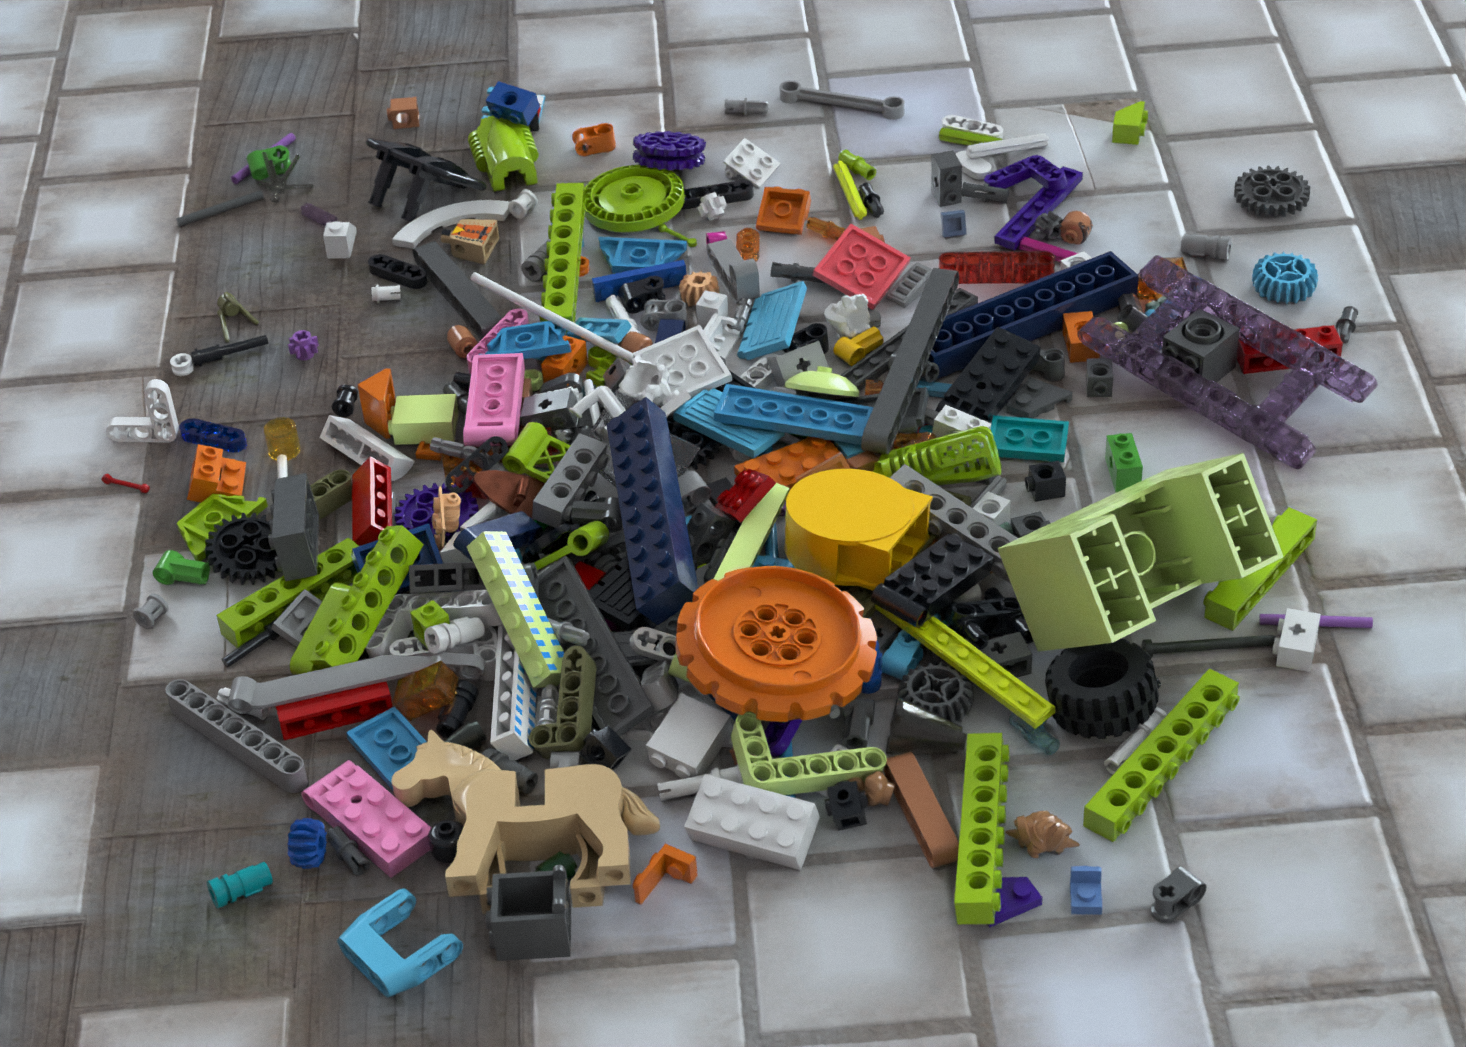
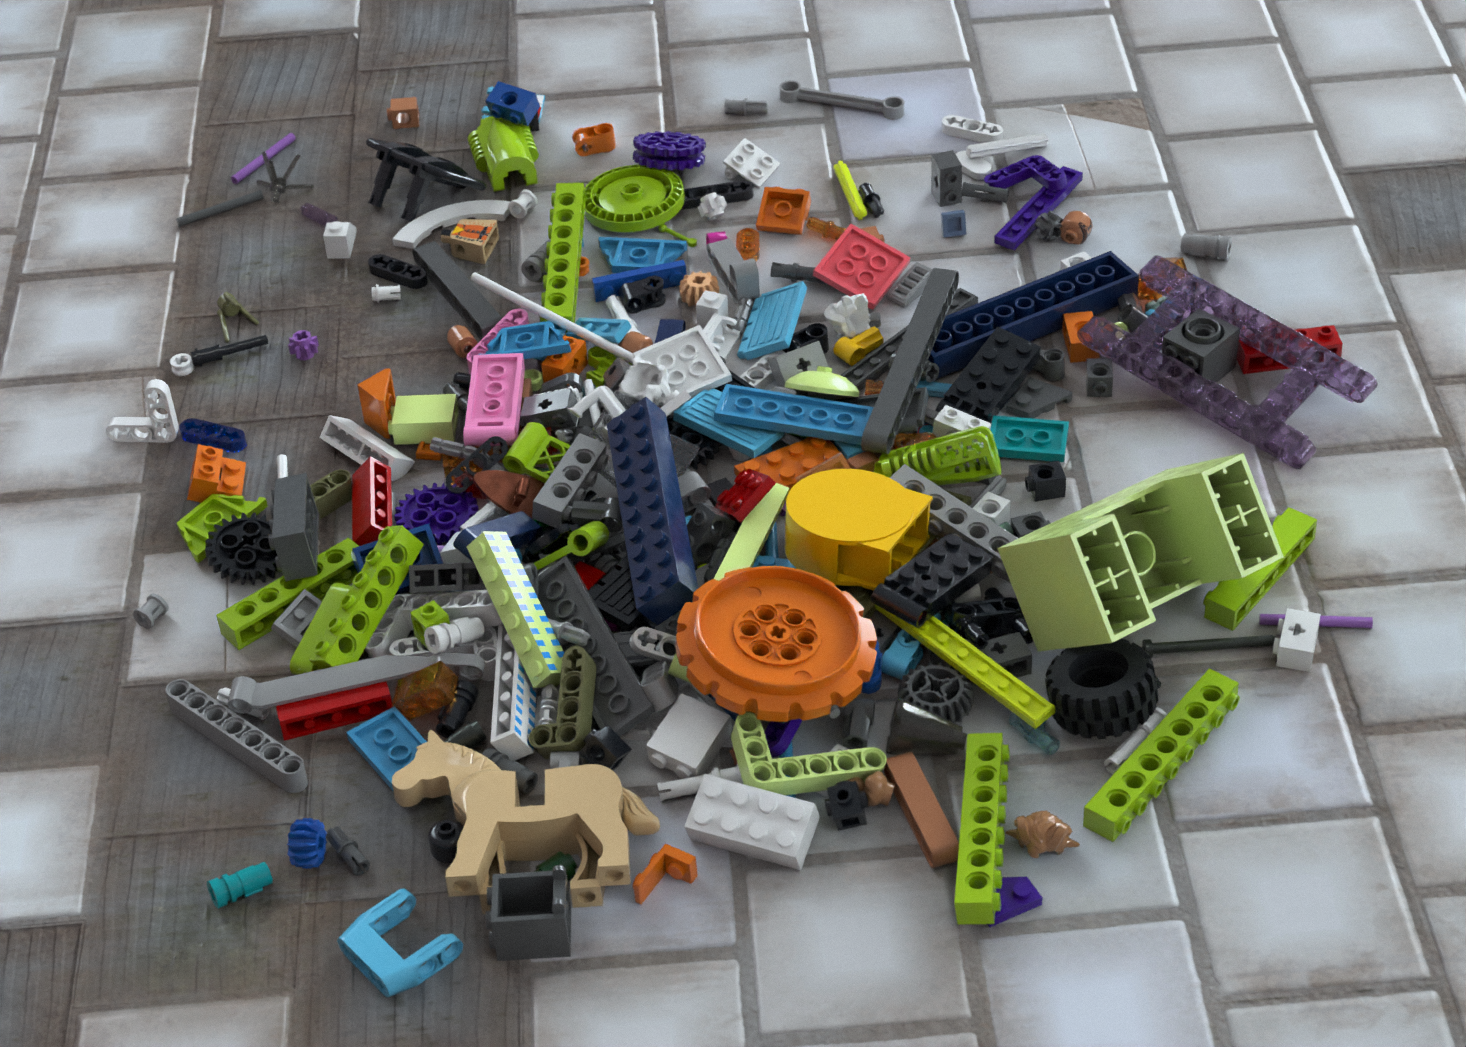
red hinge [101,474,150,494] -> none
bright green piece [153,550,210,585] -> none
black pin [222,610,285,668] -> none
bright green piece [246,145,291,180] -> none
clear yellow piece [264,417,301,460] -> none
bright pink hinge [301,760,431,878] -> none
black bush [332,384,358,417] -> none
light nougat hinge [432,486,461,561] -> none
light grey piece [640,299,688,331] -> none
lime pin [838,149,877,180] -> none
lime axle [939,127,1003,146] -> none
clear red beam [939,251,1055,284] -> none
dark pink axle [1019,237,1078,262] -> none
medium blue bracket [1070,866,1102,915] -> none
bright green brick [1105,433,1143,493] -> none
lime slope [1112,101,1148,145] -> none
dark grey piece [1151,867,1207,923] -> none
dark grey gear [1234,165,1310,218] -> none
medium azure gear [1252,252,1318,304] -> none
dark grey axle [1336,306,1359,343] -> none

